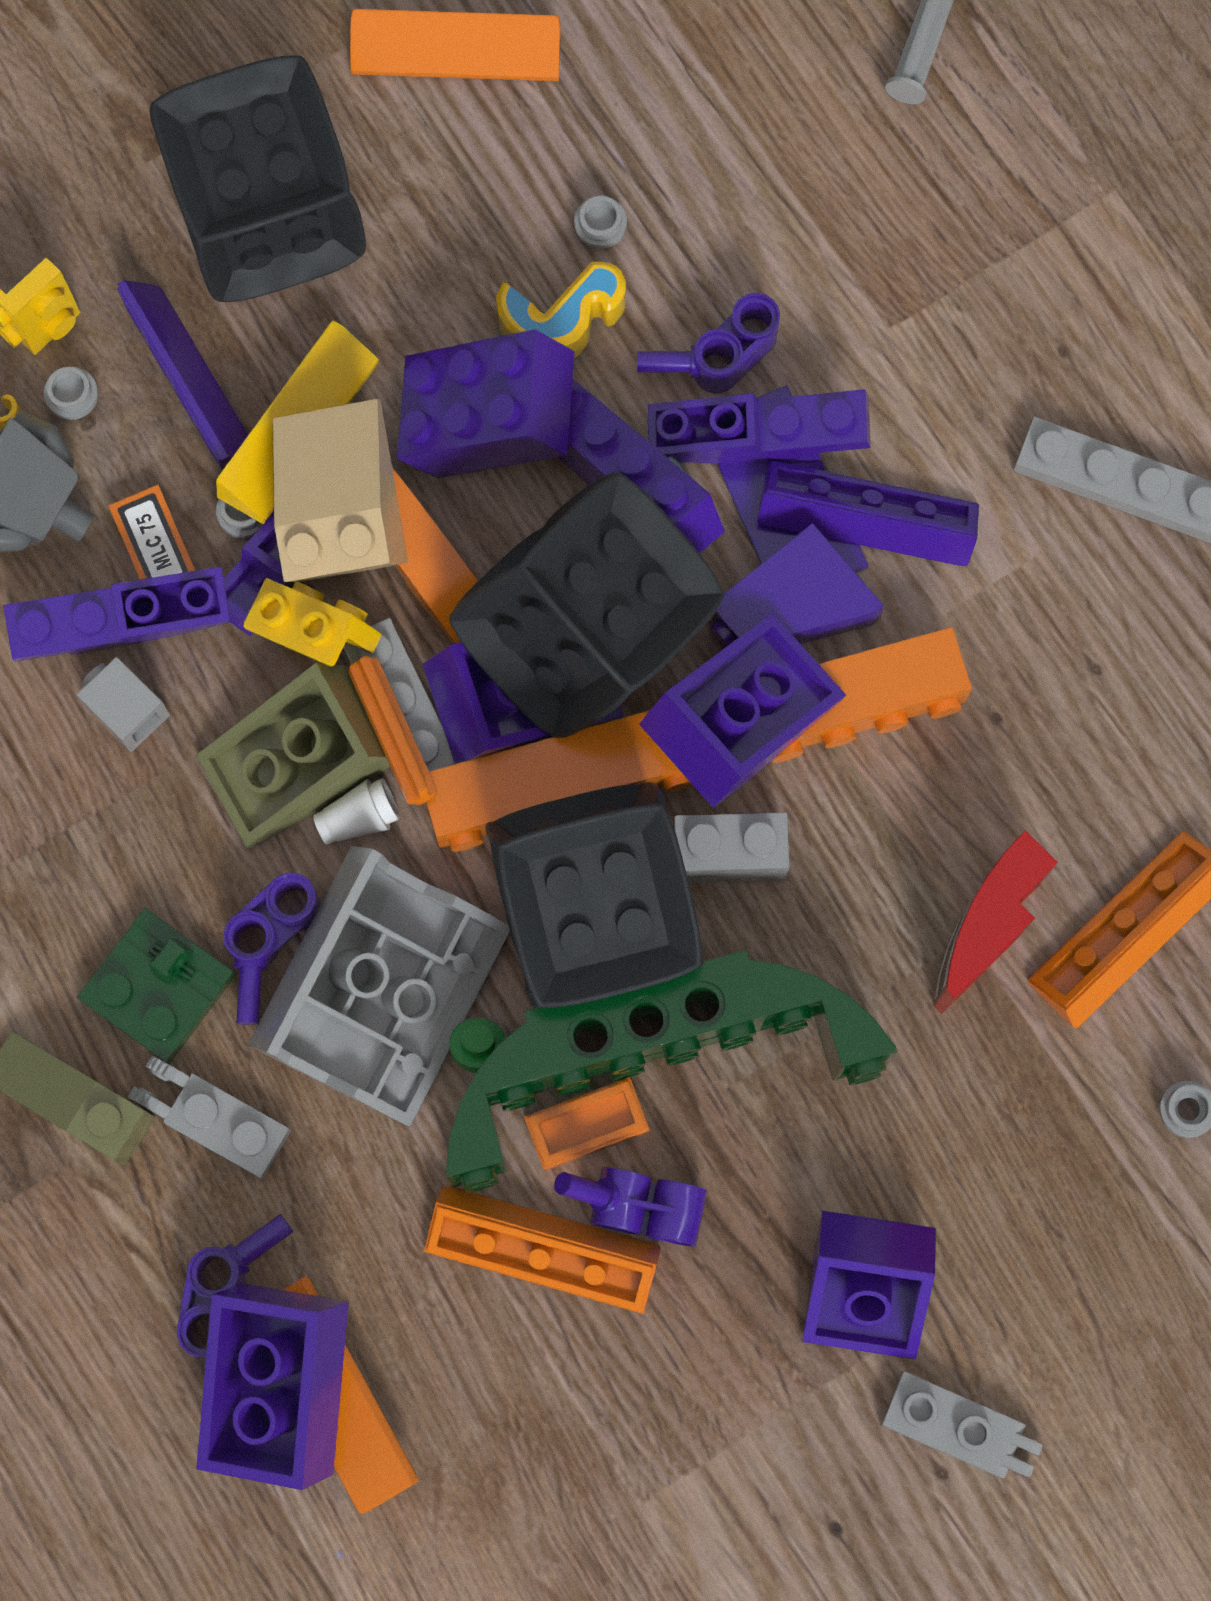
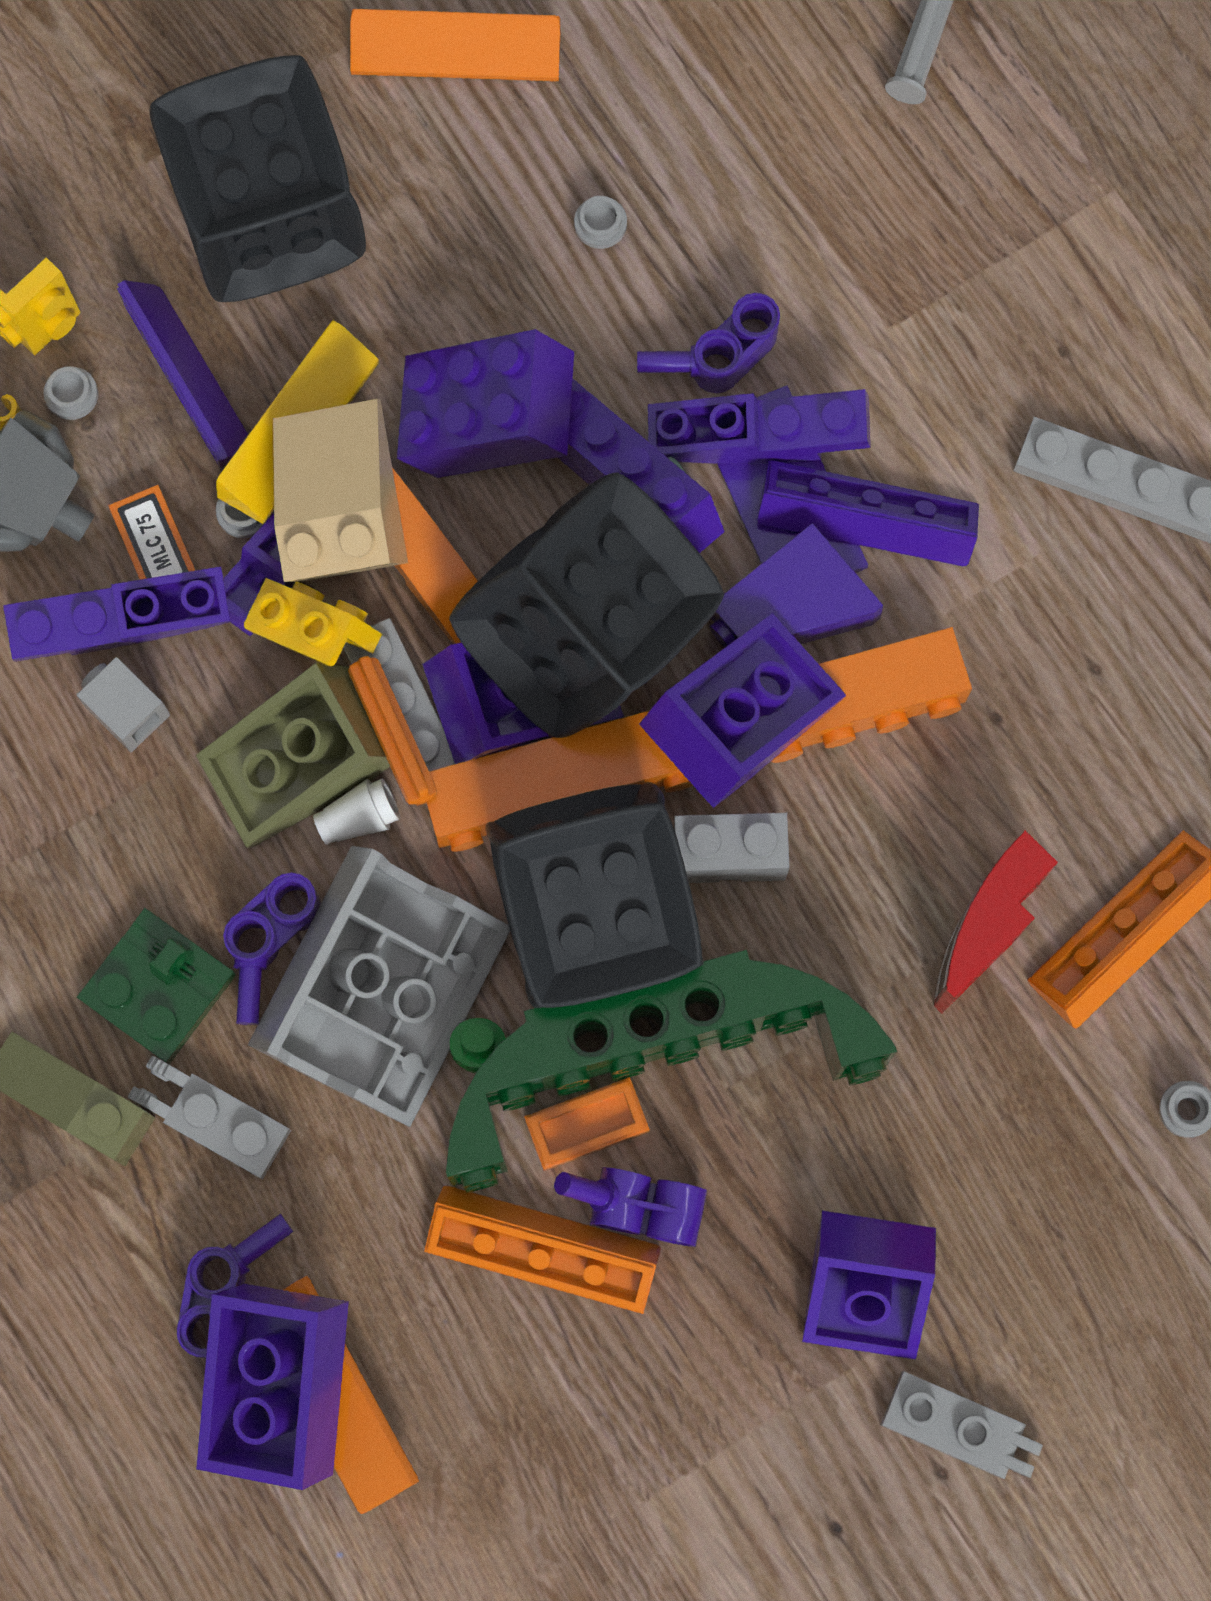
animal [496,262,626,358] -> none

